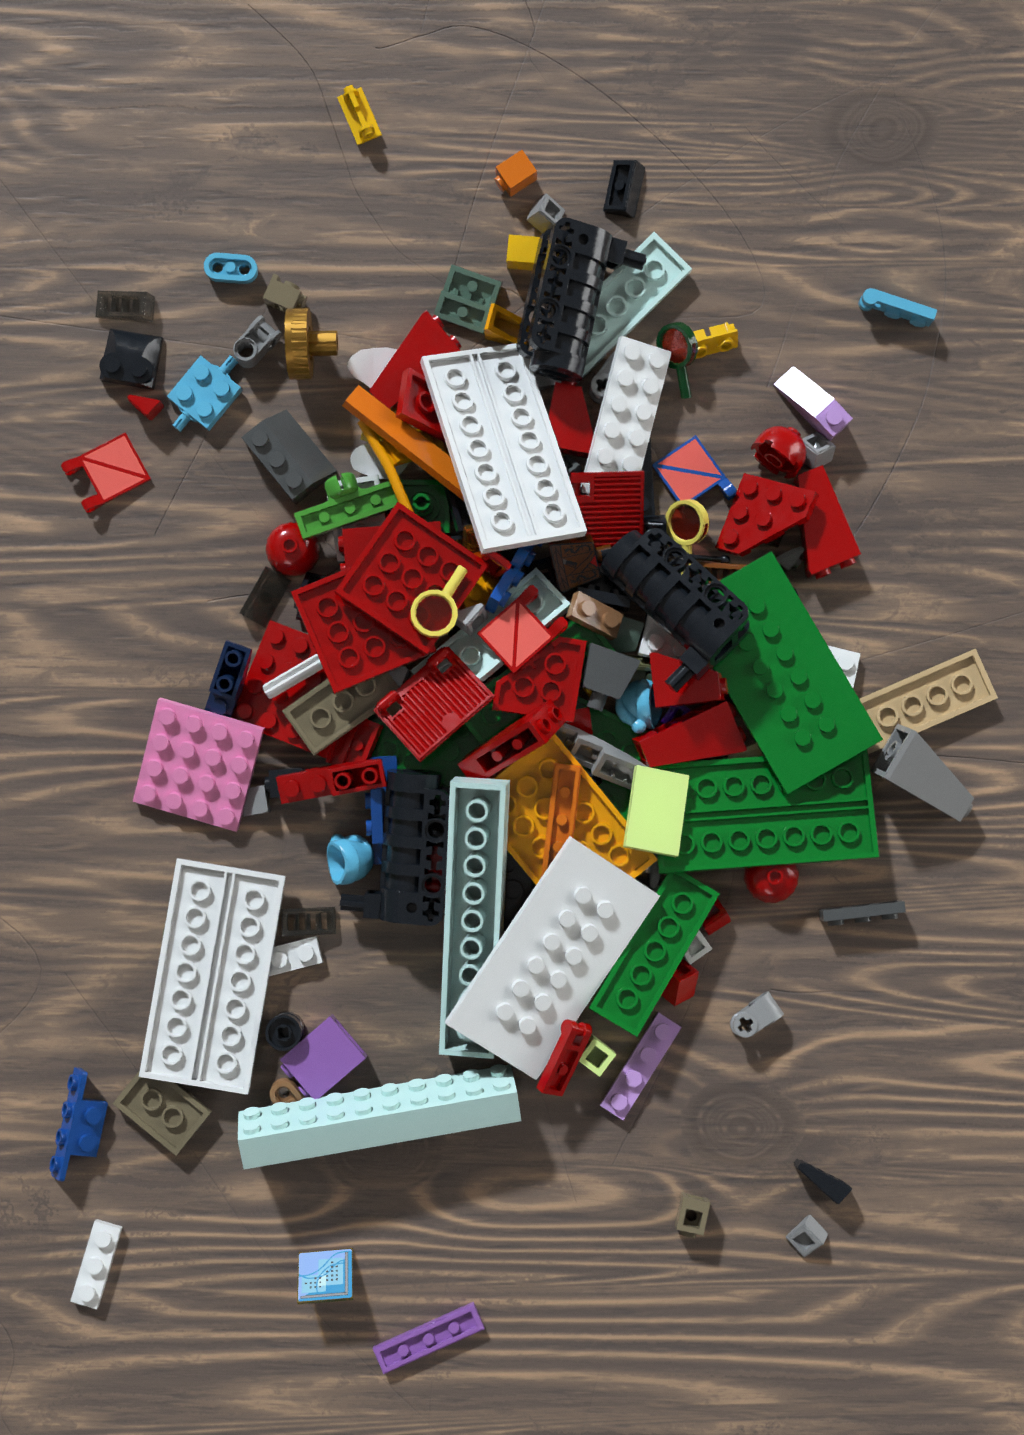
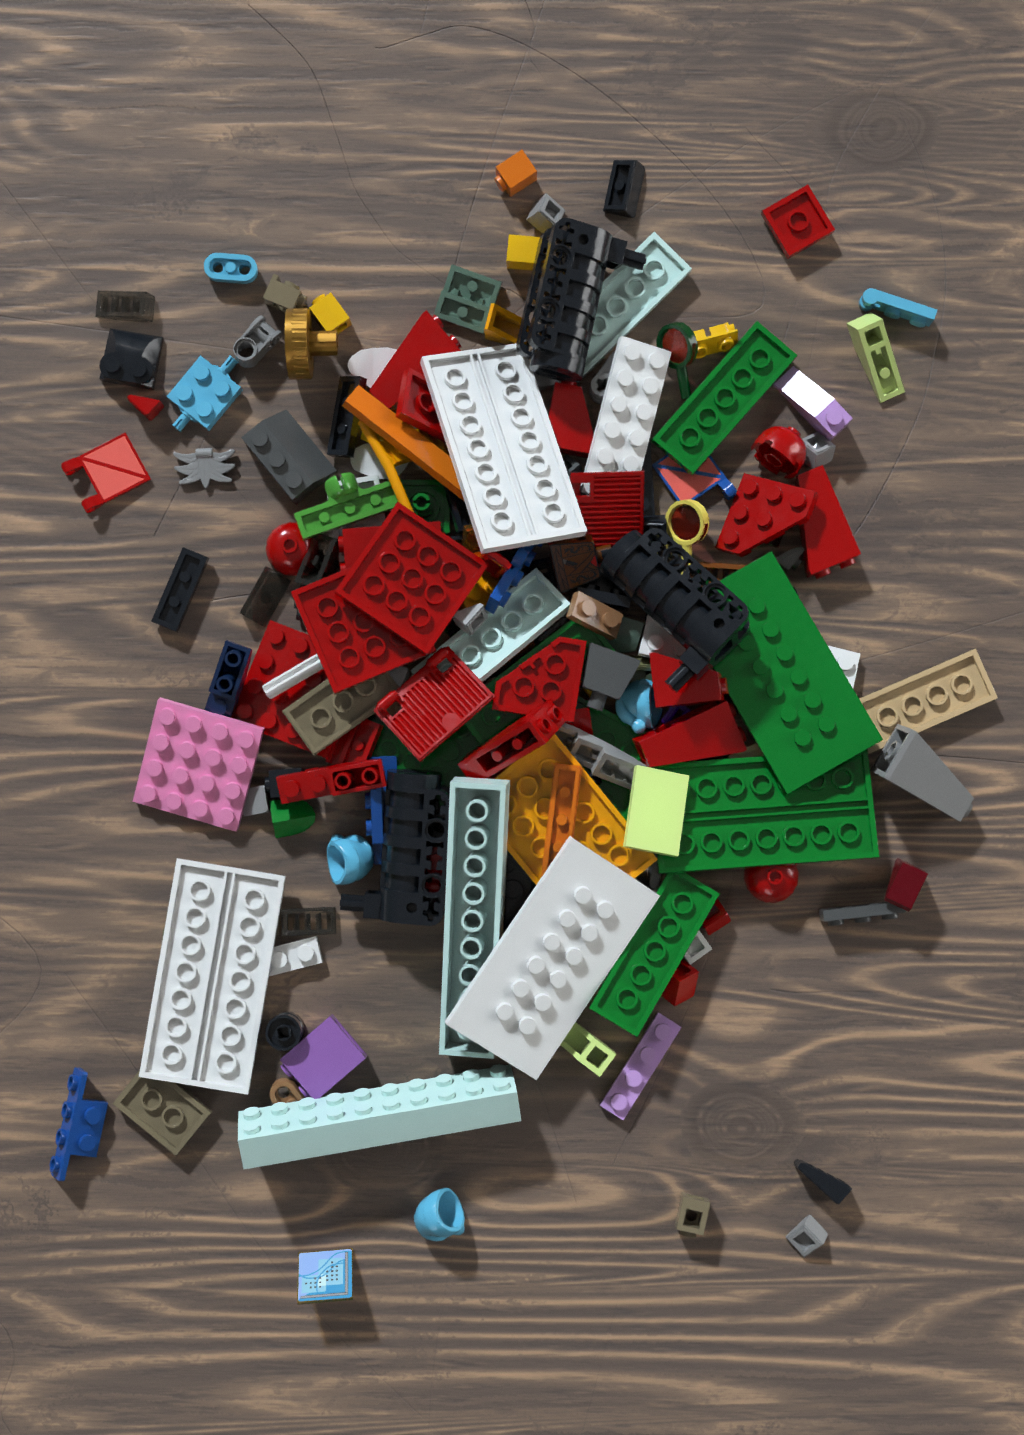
white plate [70,1219,123,1309] -> none
yellow hinge [337,85,382,145] -> none
medium lavender tile [373,1302,485,1374] -> none
piece [410,565,468,638] -> none
coral flag [477,585,568,674] -> none
red plate [536,1019,592,1097] -> none
black hinge [678,554,730,564] -> none
light grey piece [730,991,784,1037] -> none
none -> black plate [151,547,209,633]
none -> light grey piece [173,448,236,489]
none -> green brick [269,799,316,838]
none -> clear smoke slope [294,535,339,586]
none -> yellow brick [309,292,352,334]
none -> black plate [327,376,367,458]
none -> medium azure piece [414,1188,465,1242]
none -> green plate [651,321,798,476]
none -> red plate [761,185,835,259]
none -> yellowish green slope [847,313,905,403]
none -> dark red slope [884,858,928,912]

